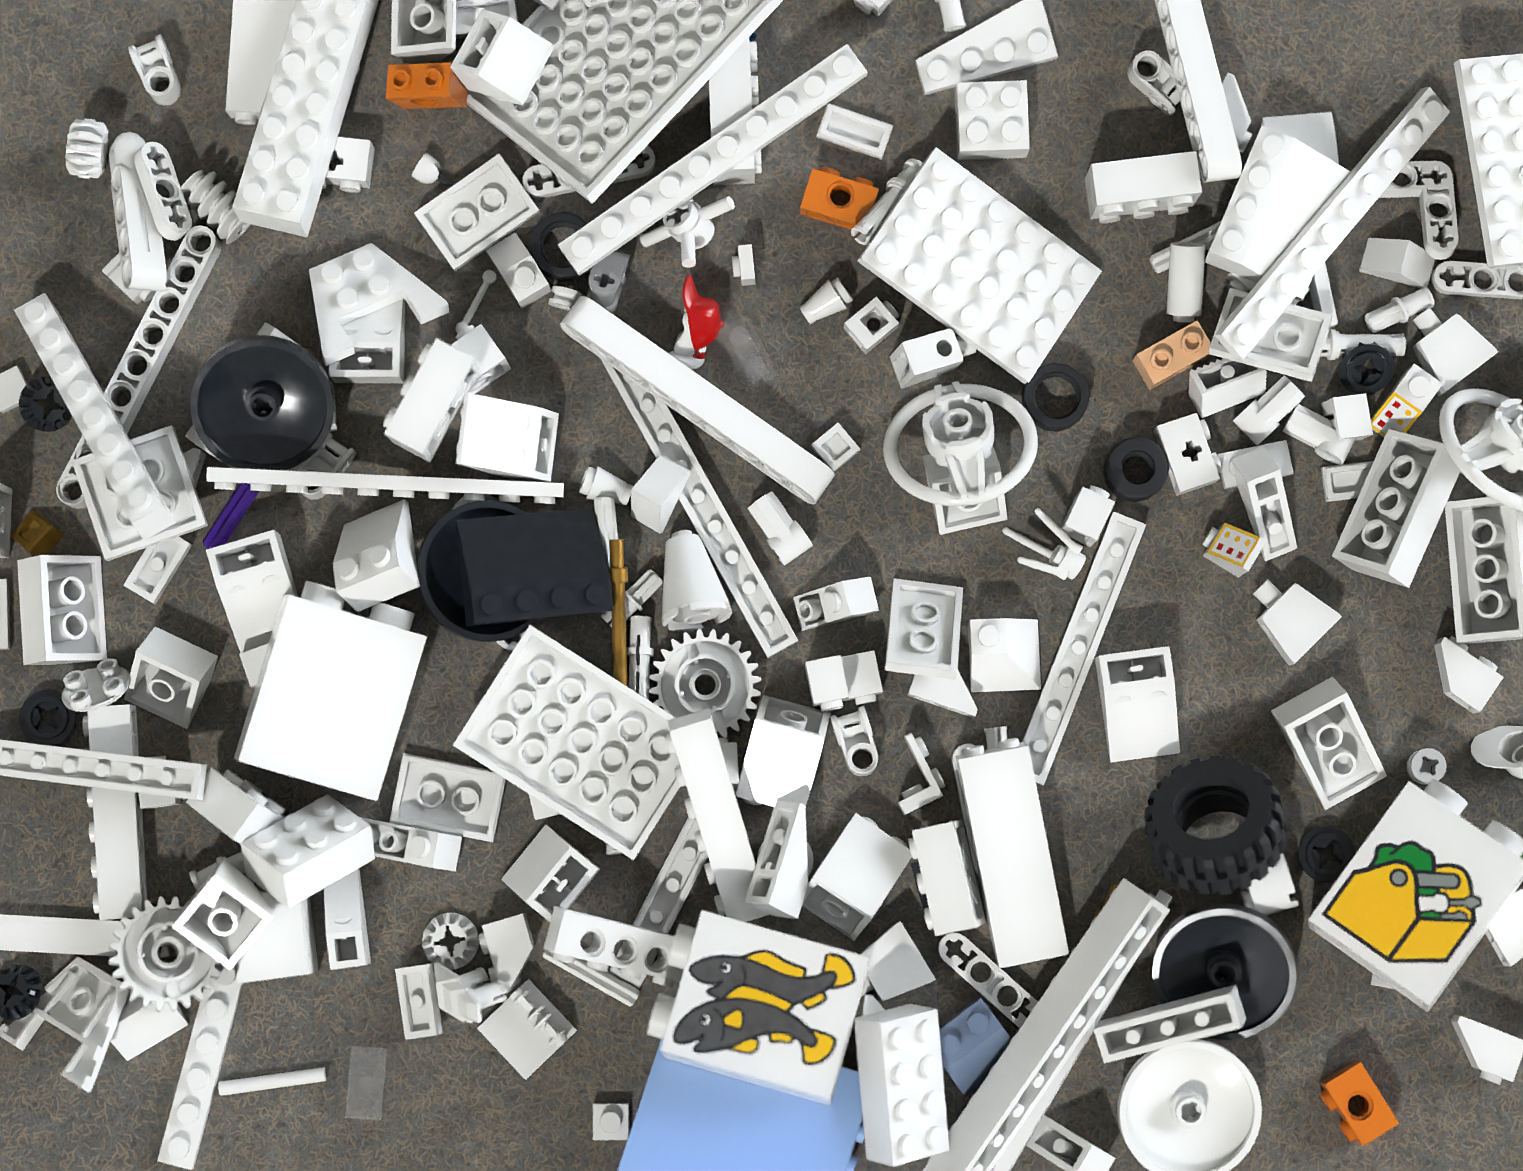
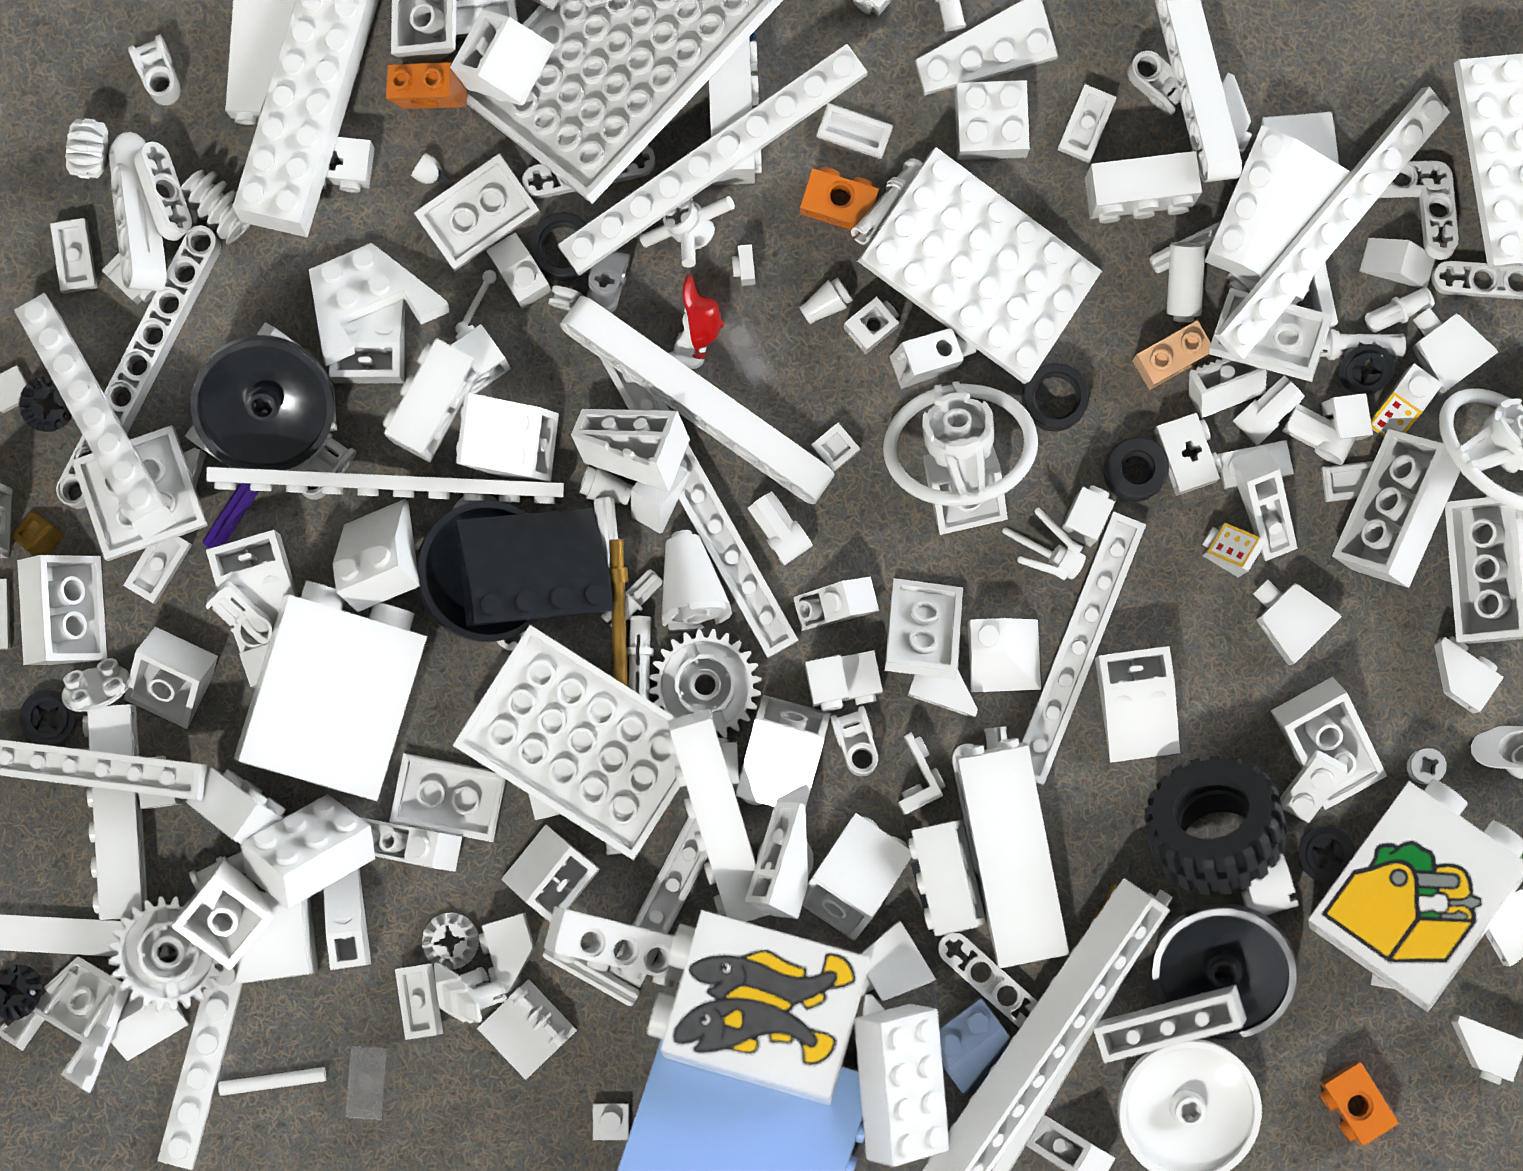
none -> white plate [50,218,98,294]
none -> white piece [206,581,273,648]
none -> white wedge [571,409,690,492]
none -> white plate [1057,84,1117,163]
none -> white plate [1280,750,1347,823]

